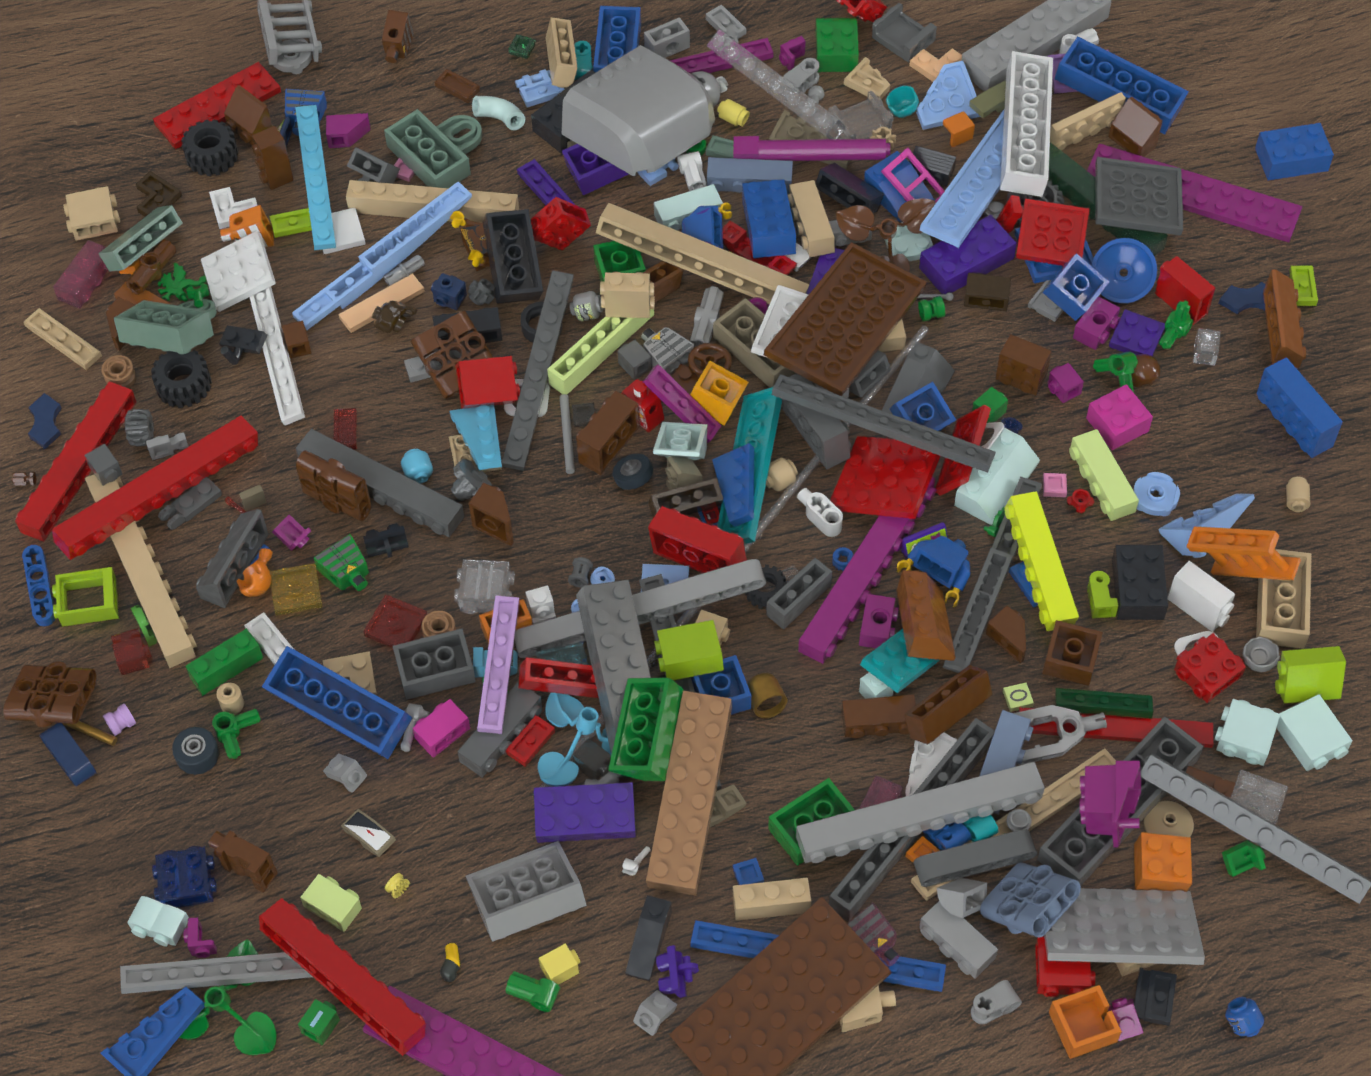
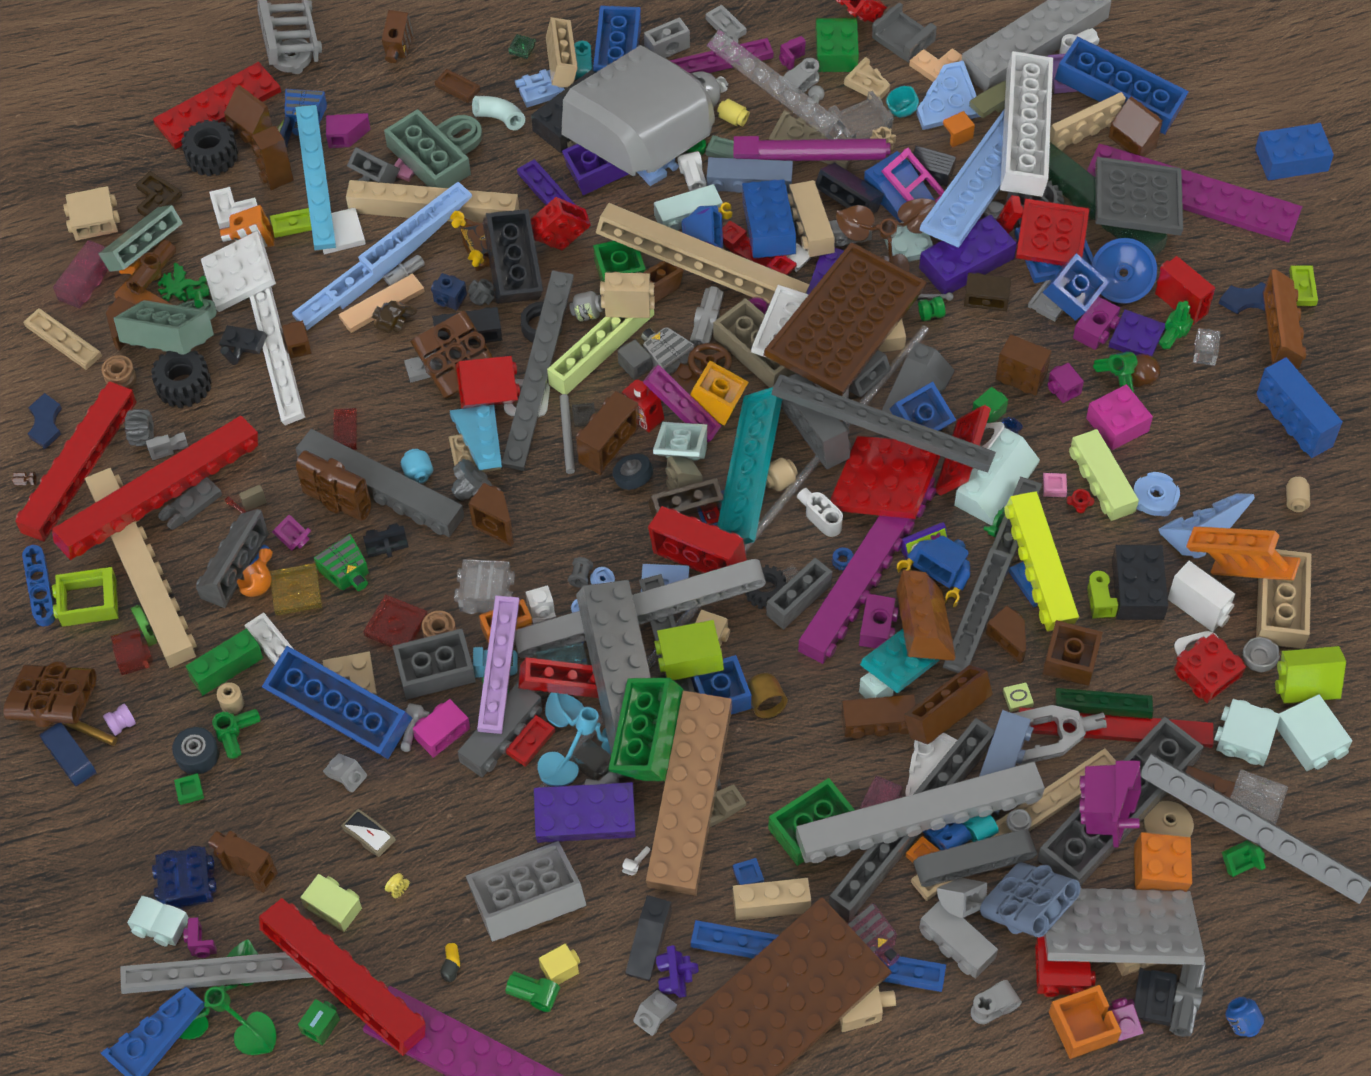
dark grey brick [85,444,123,486] -> none
blue wing [712,443,755,527] -> none
none -> green plate [174,773,204,805]
none -> dark grey piece [1169,962,1206,1037]

